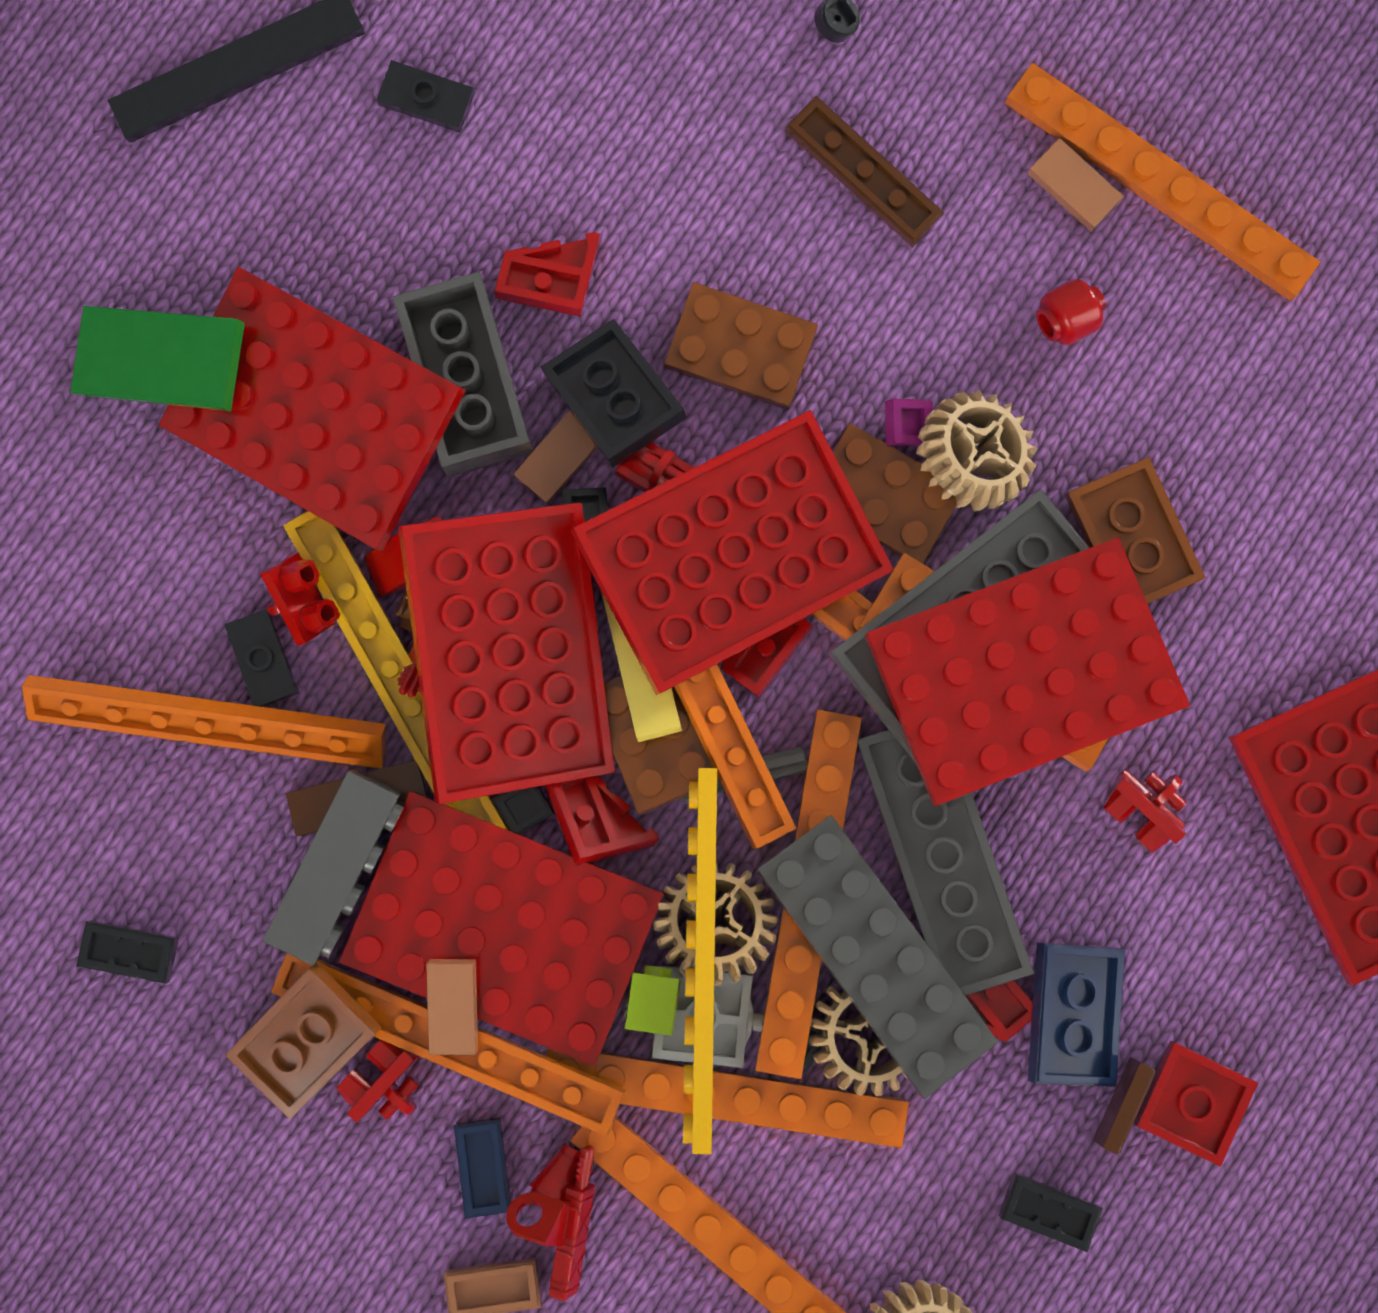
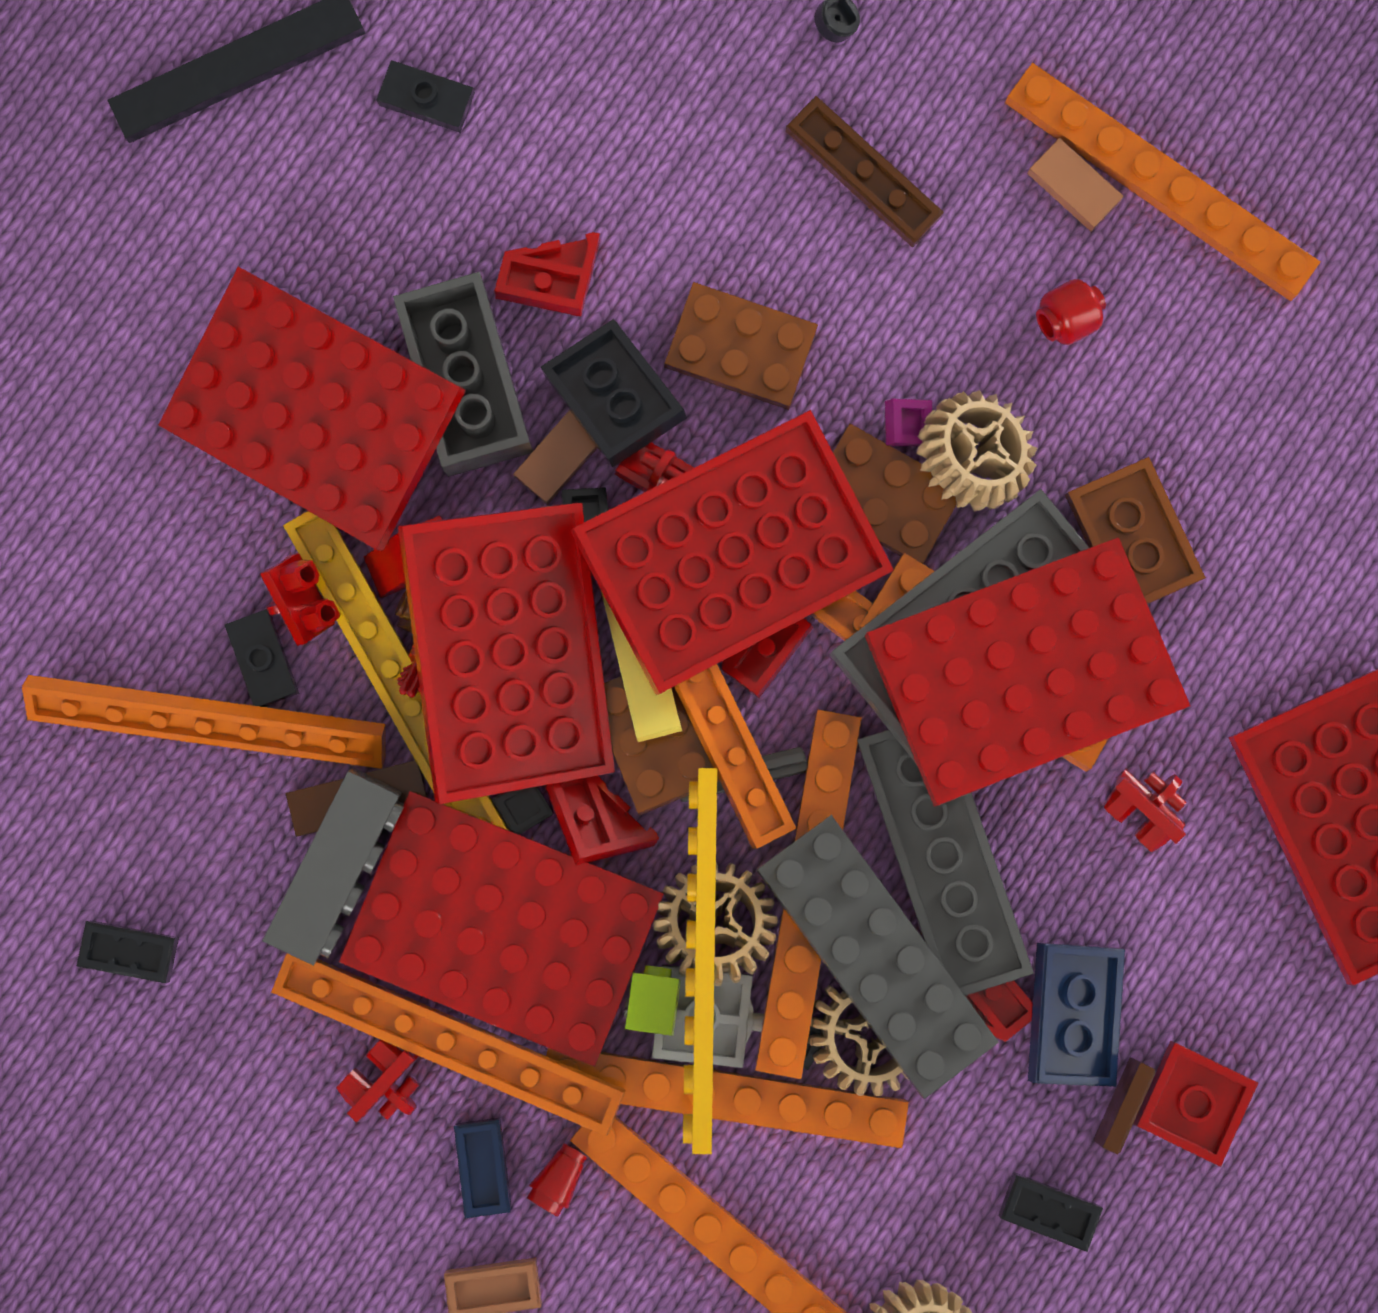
green tile [70,306,245,411] -> none
dark orange plate [225,962,382,1119] -> none
nougat tile [426,959,478,1055] -> none
red piece [506,1145,595,1301] -> none

